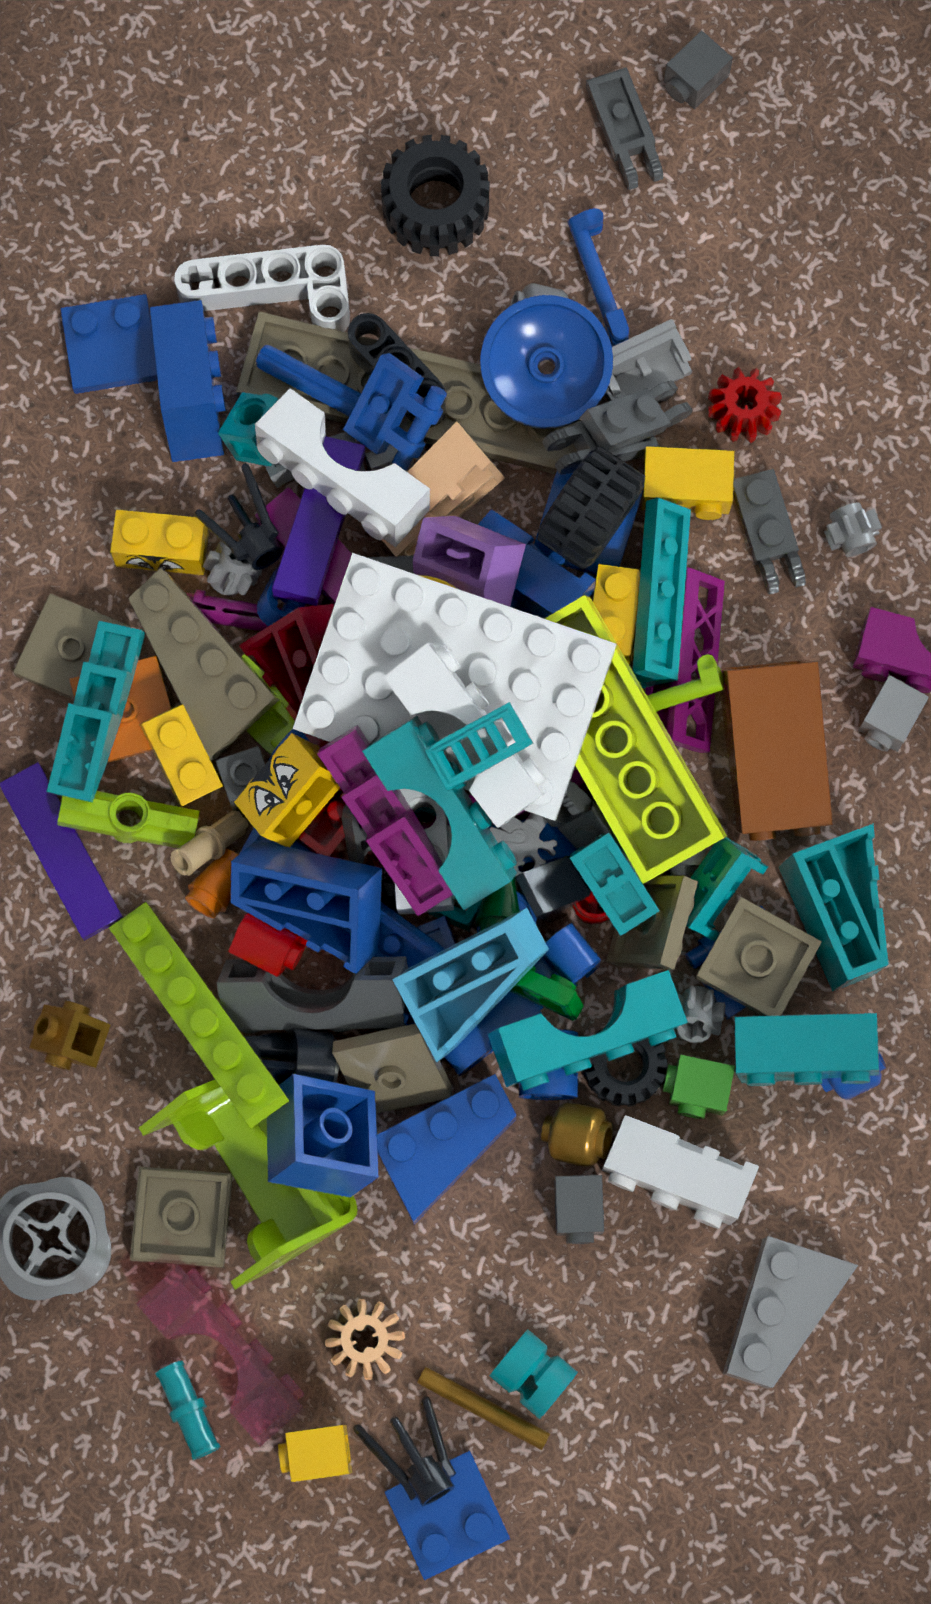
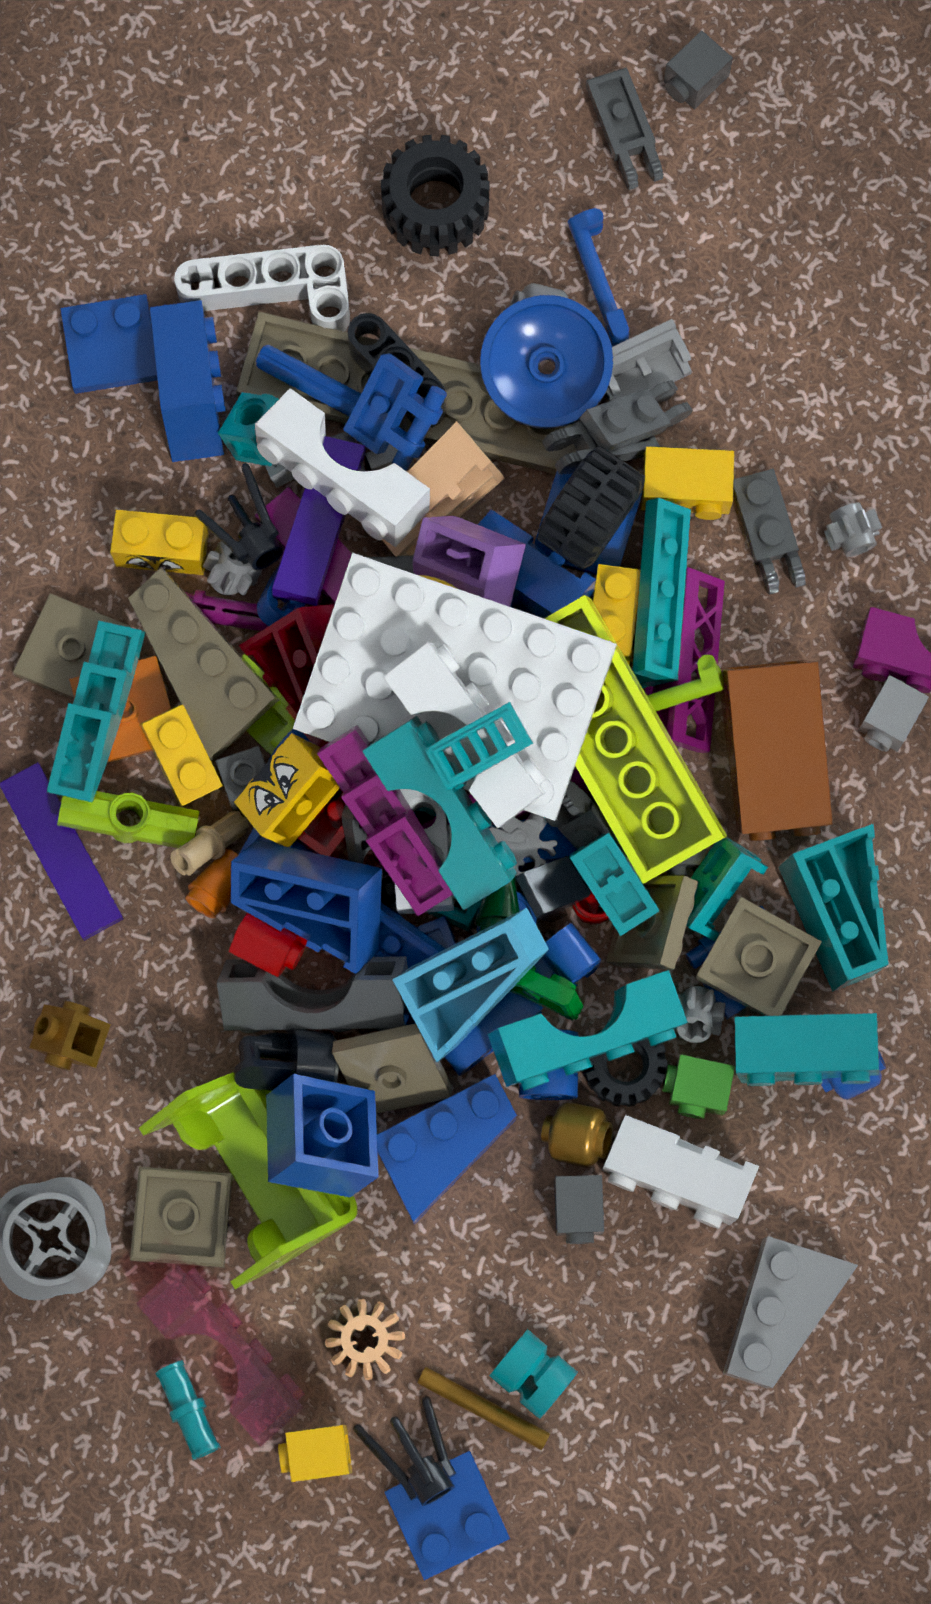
lime plate [109,902,289,1129] -> none
red gear [707,366,782,443] -> none

